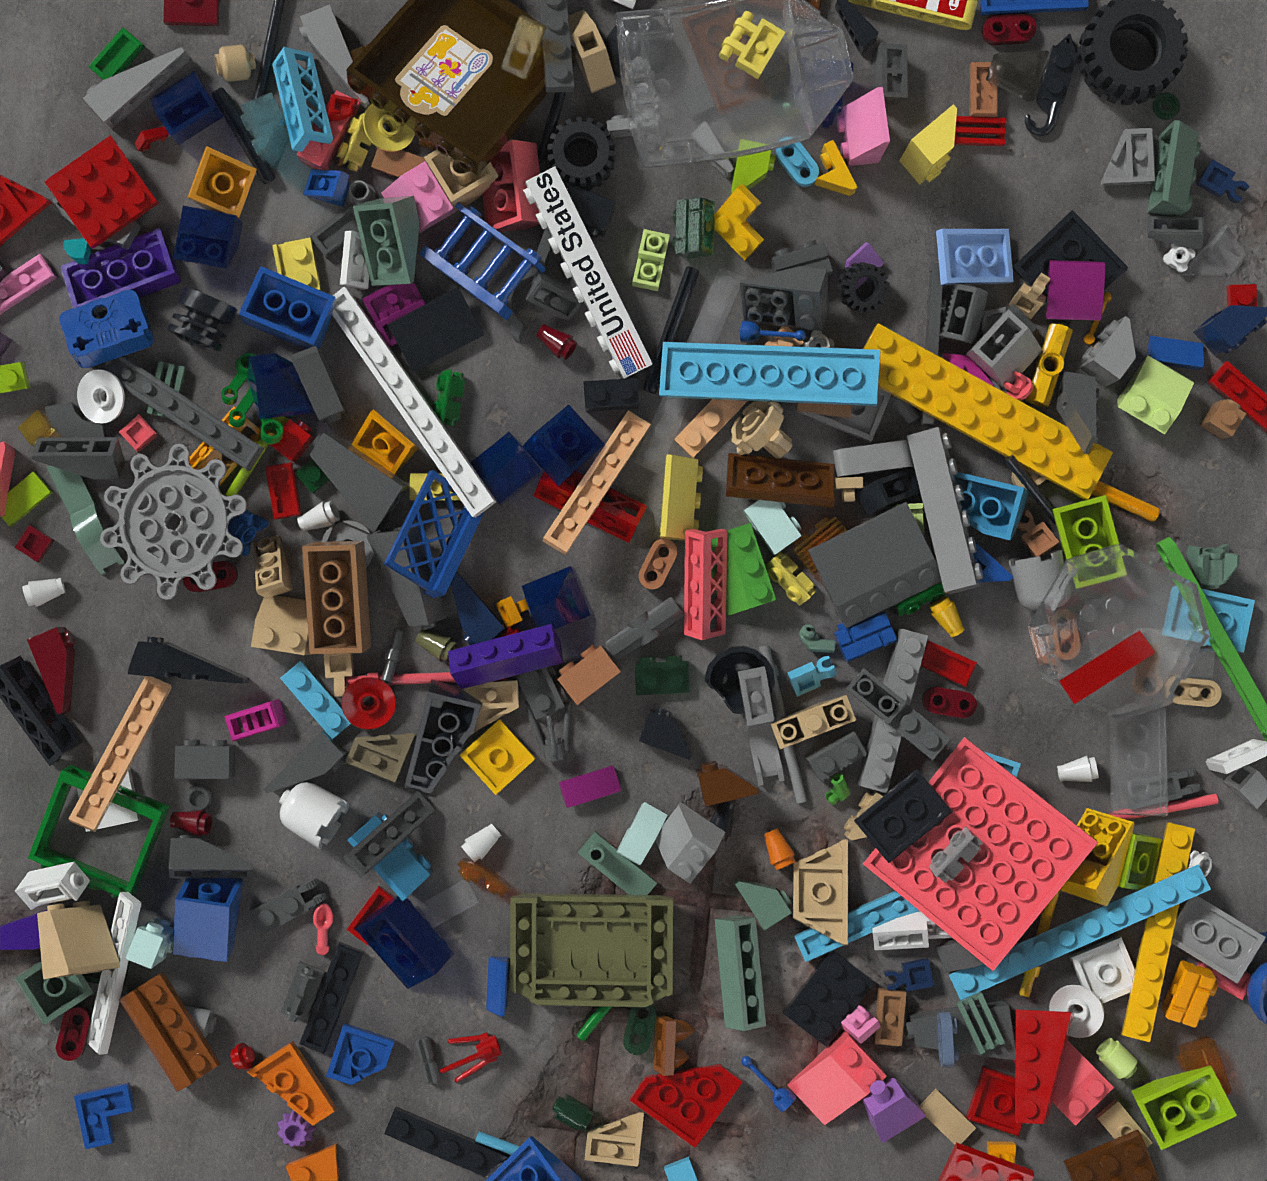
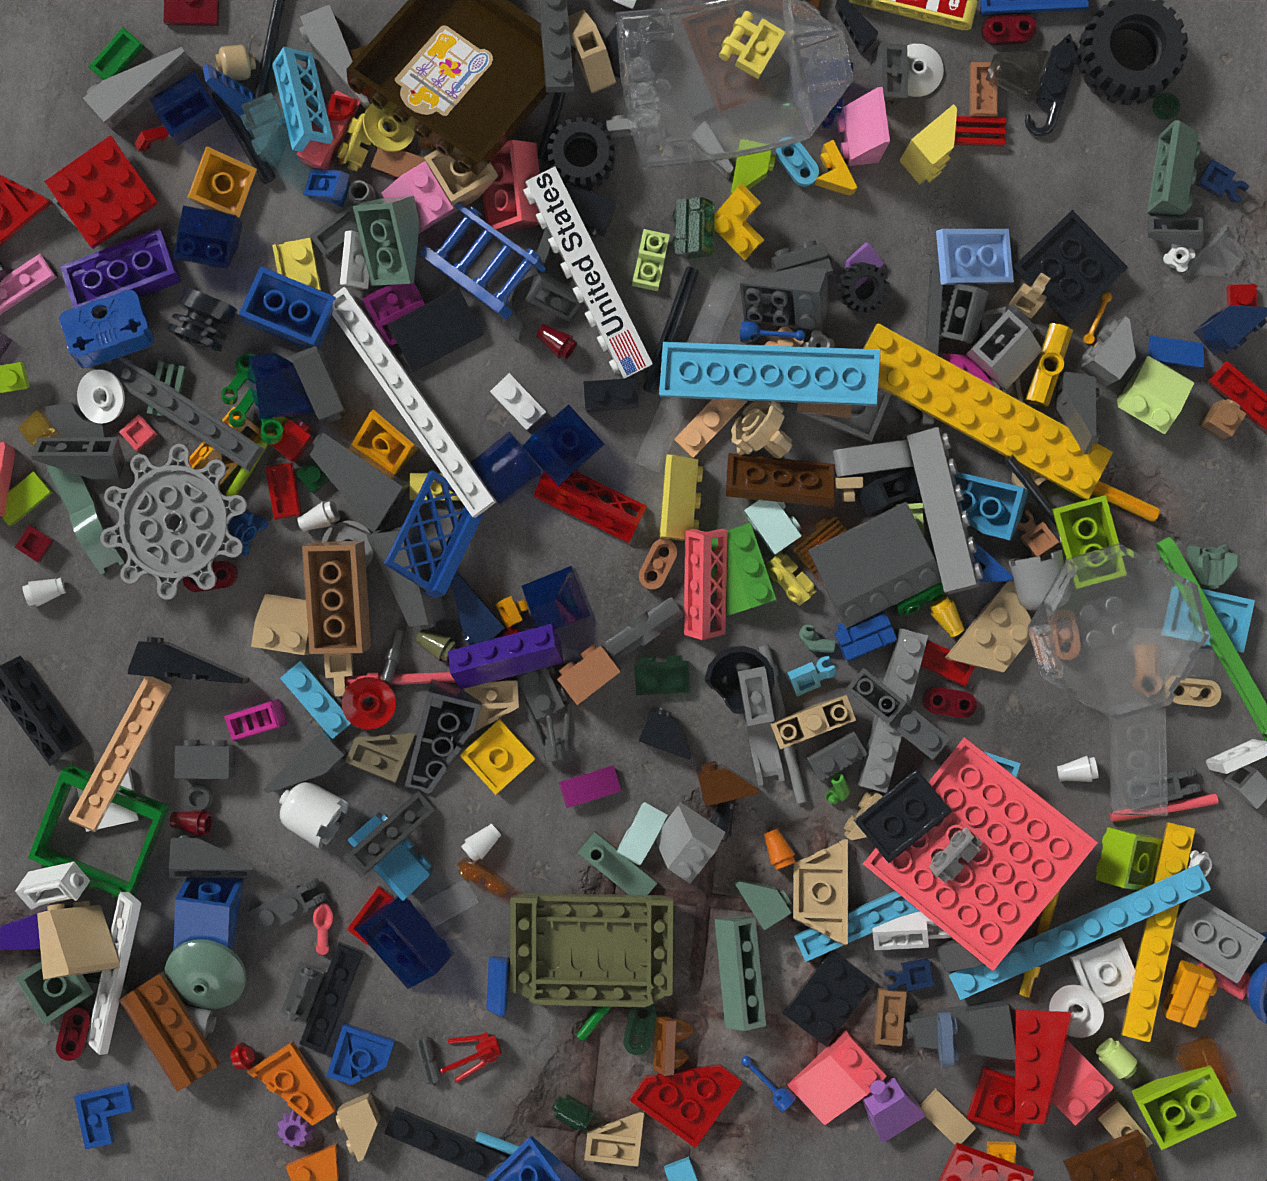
dark red slope [27,627,75,714] -> none
teal tile [64,238,92,265] -> none
dark grey tile [106,221,141,250] -> none
light aqua brick [126,918,174,969] -> none
tan slope [253,535,293,598] -> none
green hinge [432,370,466,427] -> none
clear yellow slope [501,15,547,80] -> none
light nougat plate [542,410,651,555] -> none
bright pink tile [841,1005,881,1044] -> none
sand green tile [956,992,1005,1055] -> none
coral plate [1004,371,1033,401] -> none
magenta slope [1045,260,1105,320] -> none
red tile [1059,630,1155,704] -> none
yellow slope [1060,808,1135,906] -> none
light grey wing [1101,128,1155,186] -> none
none -> sand green dish [165,939,247,1010]
none -> blue slope [203,64,257,118]
none -> tan slope [336,1092,381,1162]
none -> white plate [490,373,546,431]
none -> white dish [907,44,944,97]
none -> tan wing [945,579,1036,673]

